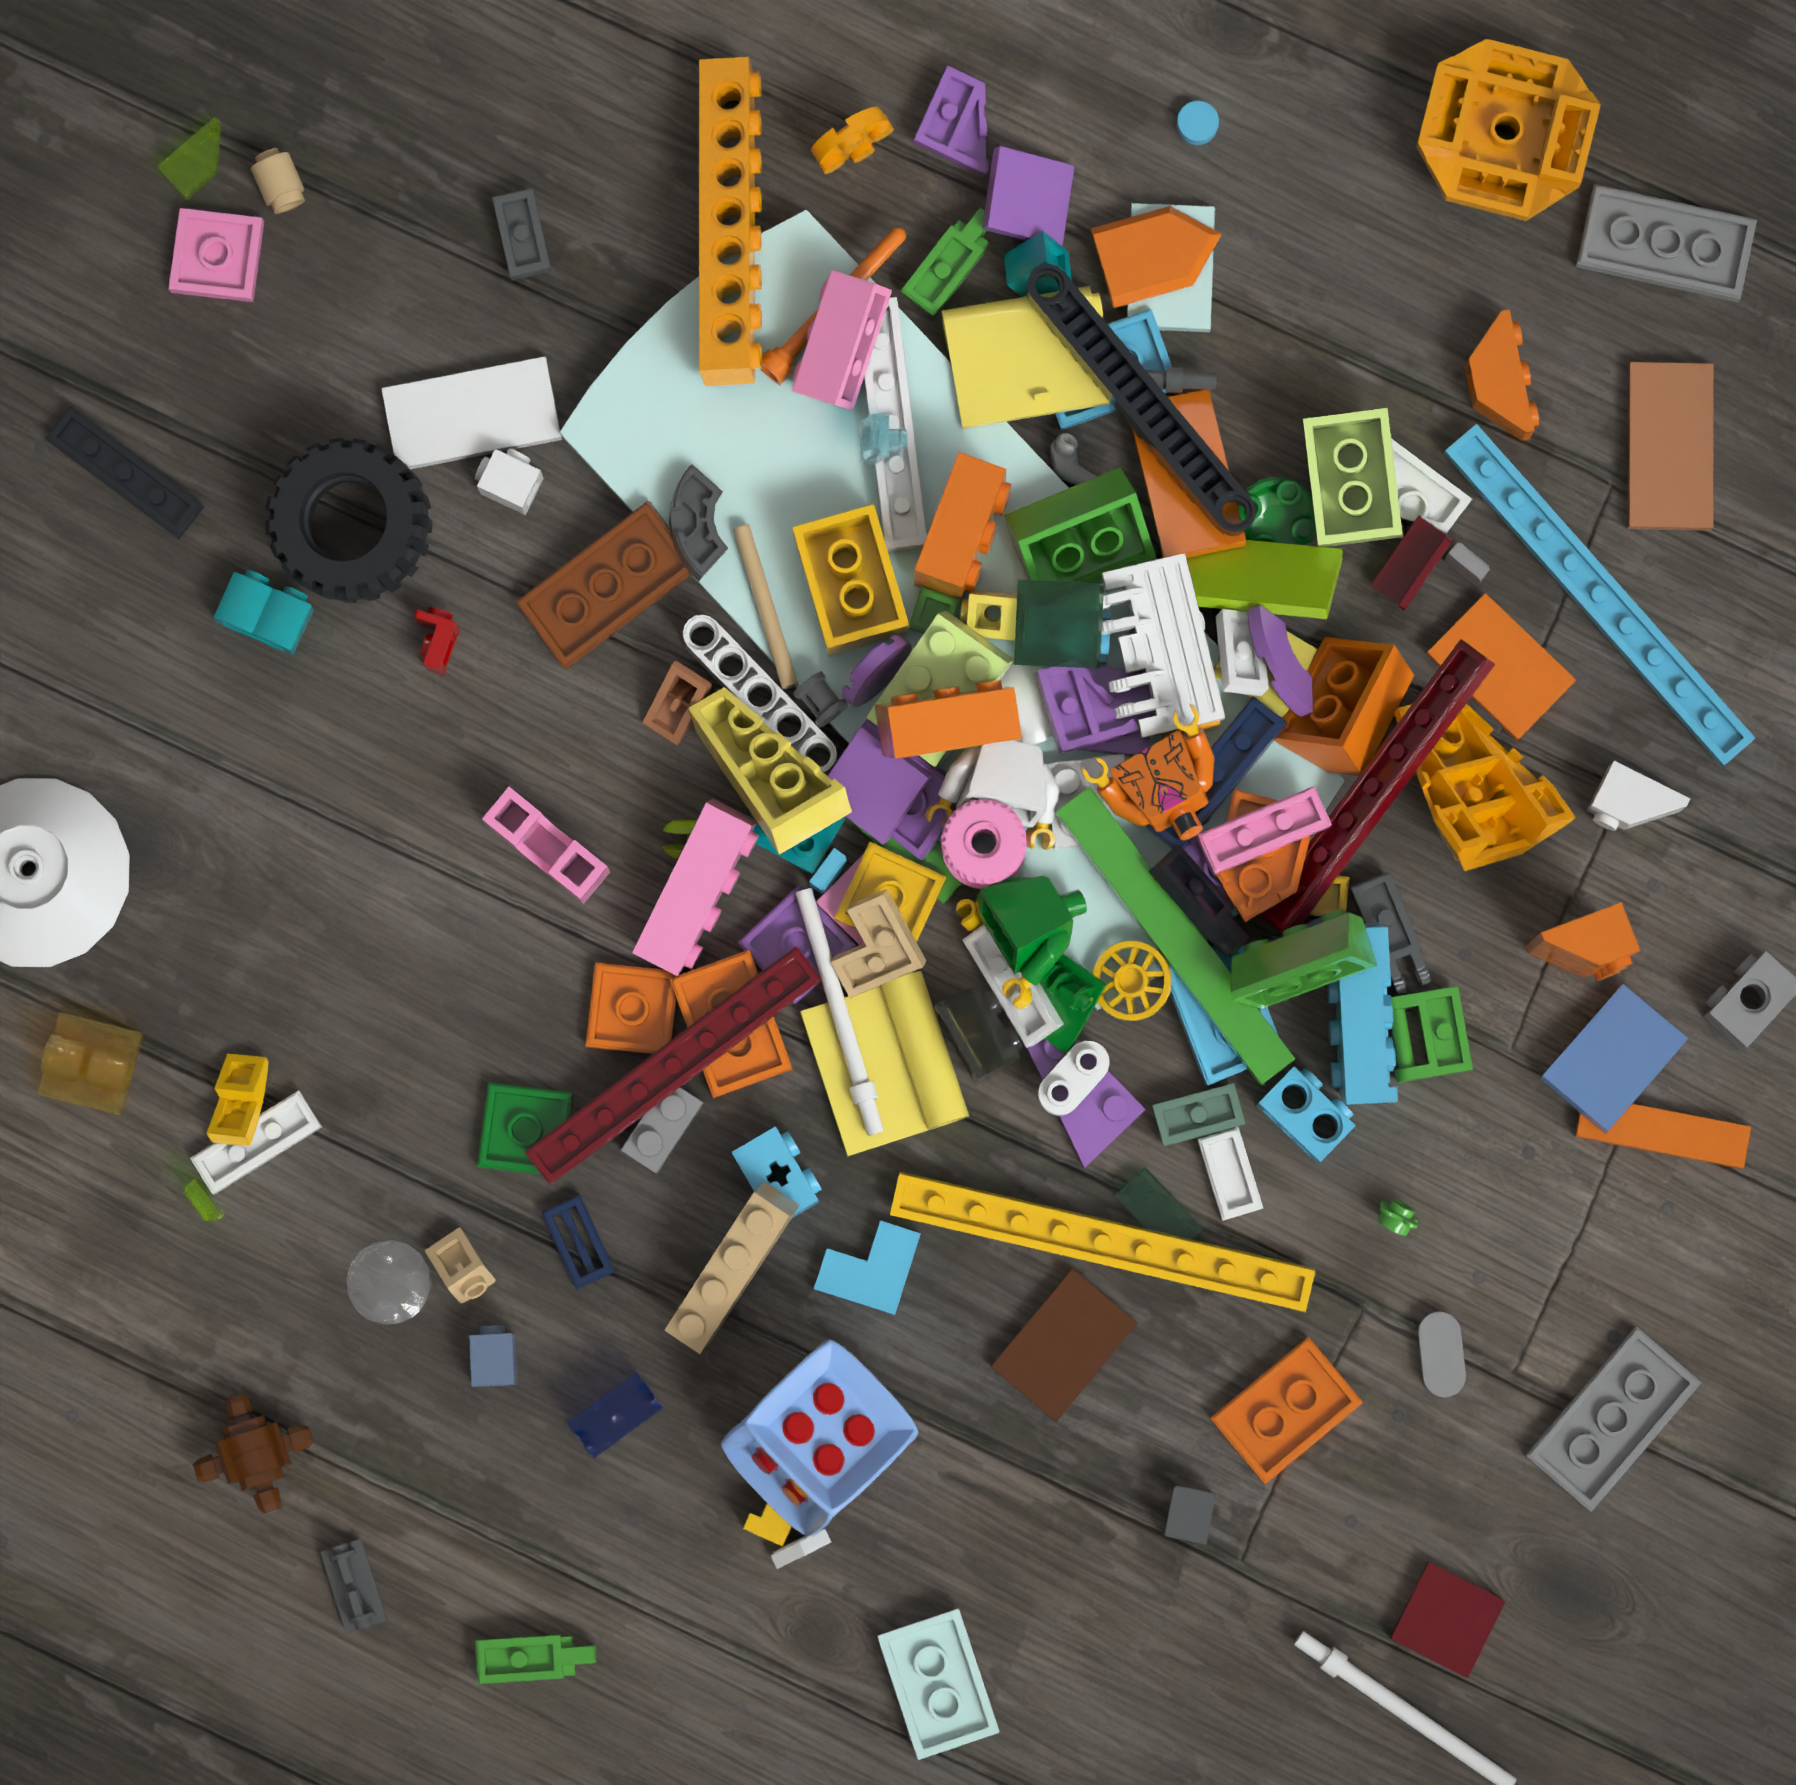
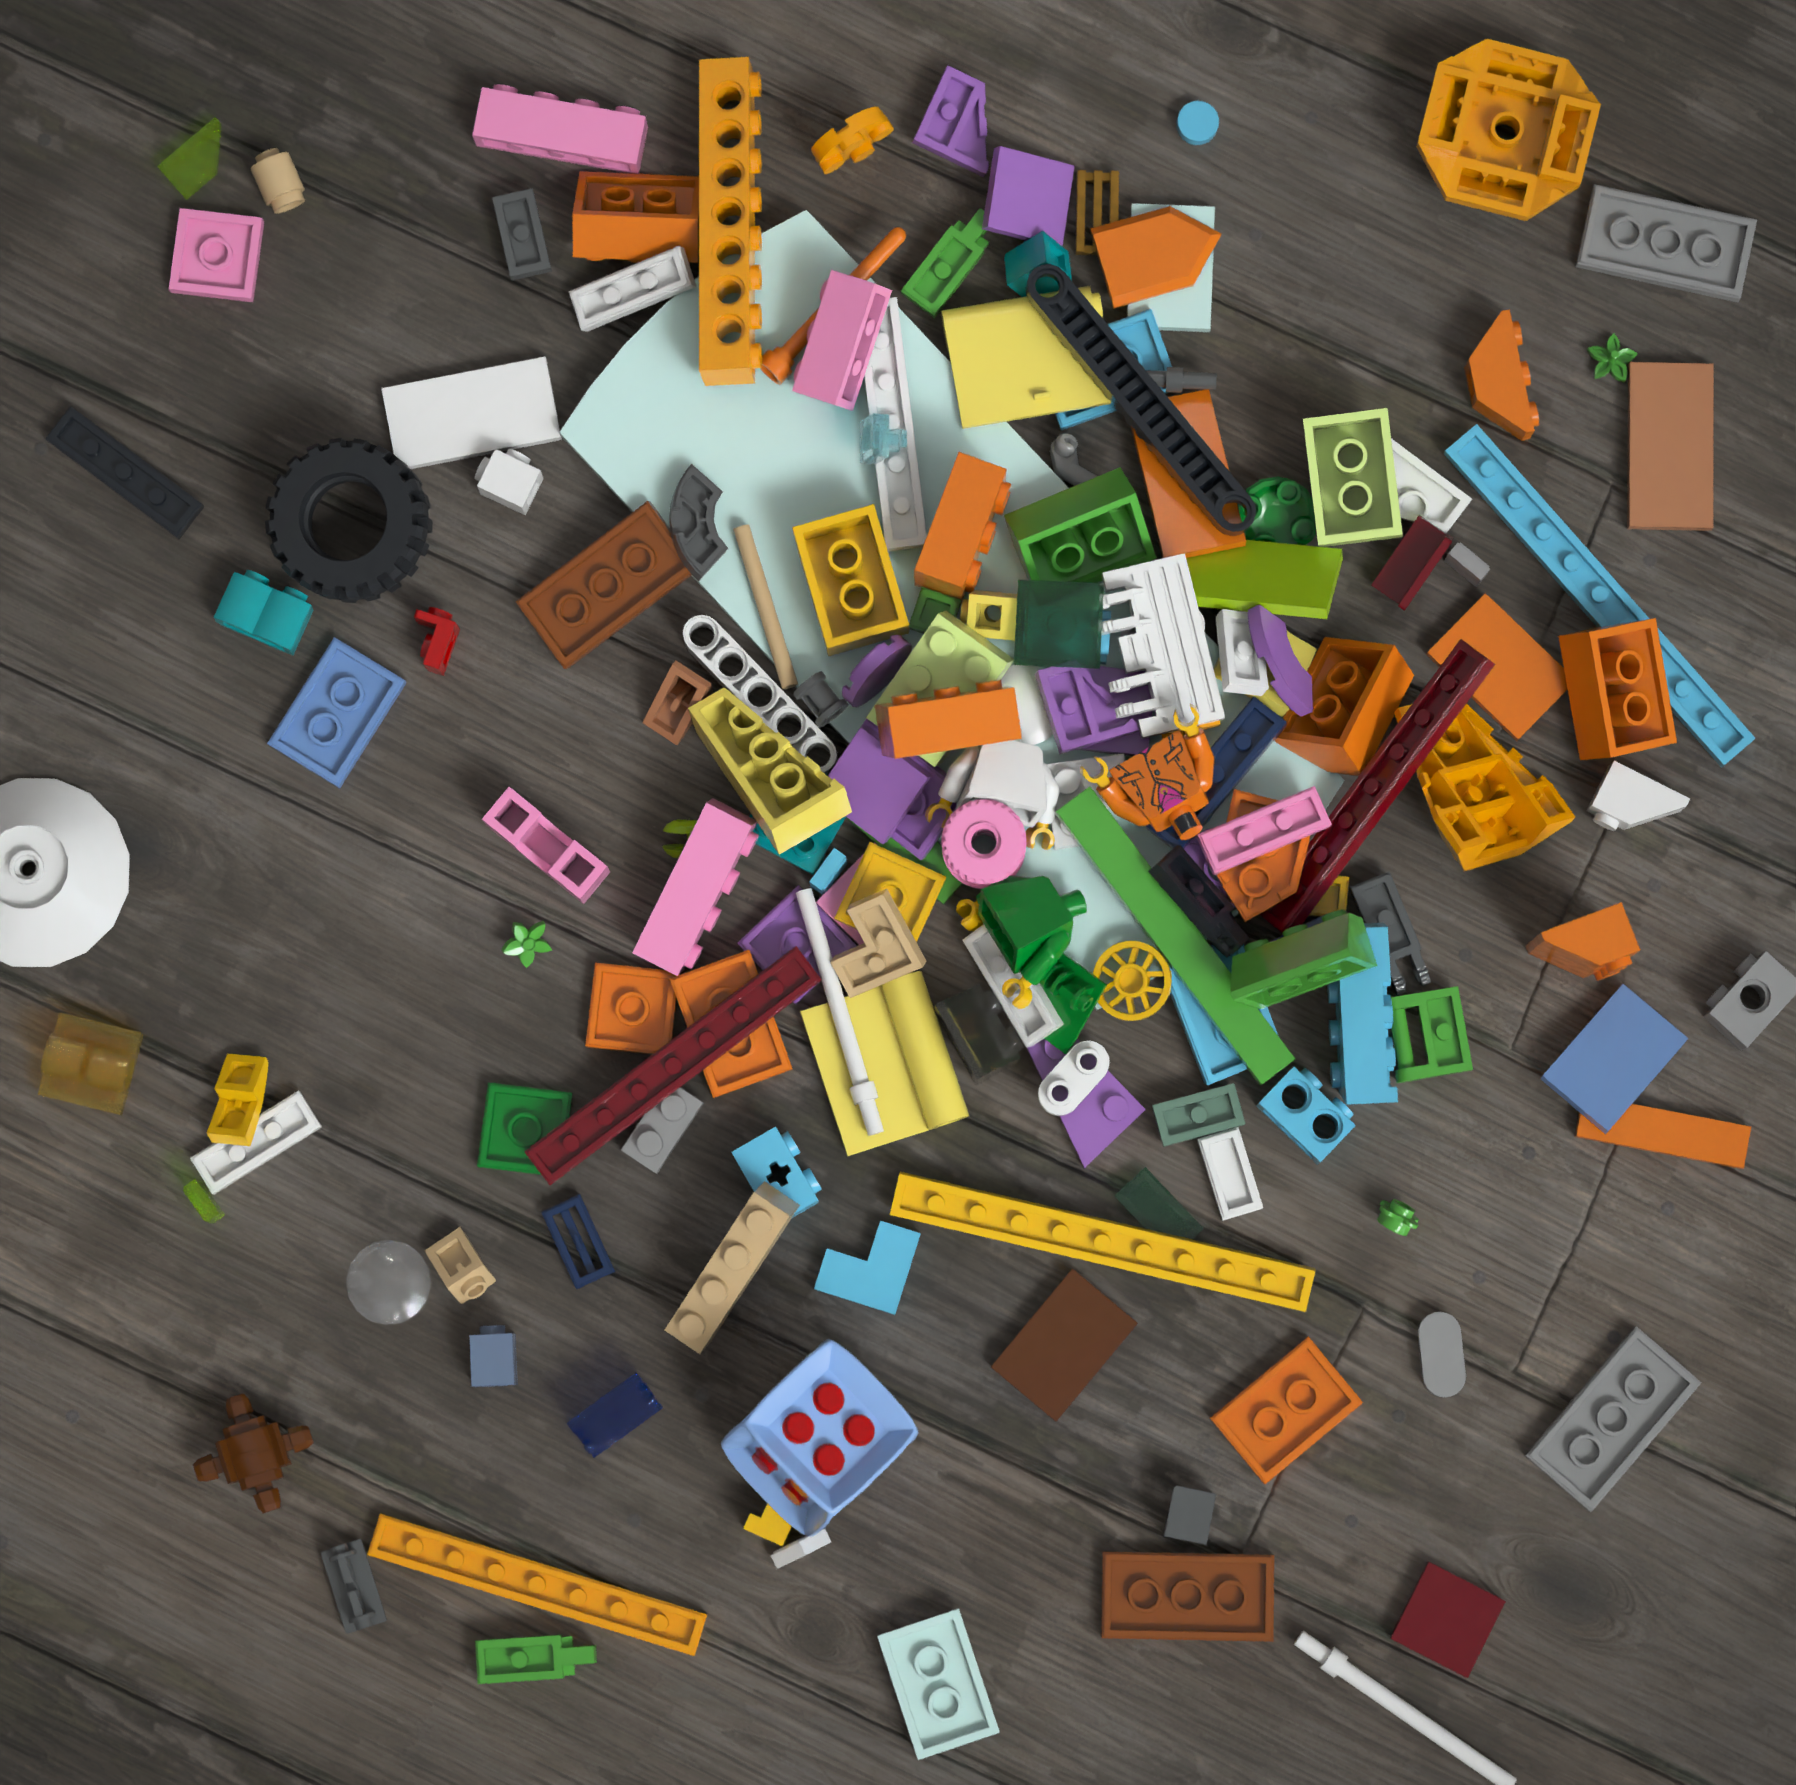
none -> medium blue tile [267,637,407,789]
none -> light orange tile [367,1514,708,1656]
none -> bright pink brick [473,84,648,174]
none -> bright green plant [501,921,552,968]
none -> white tile [569,246,697,332]
none -> orange slope [572,171,699,263]
none -> pearl gold tile [1076,170,1119,255]
none -> dark orange tile [1101,1551,1274,1642]
none -> orange slope [1558,618,1677,760]
none -> bright green plant [1587,333,1638,383]

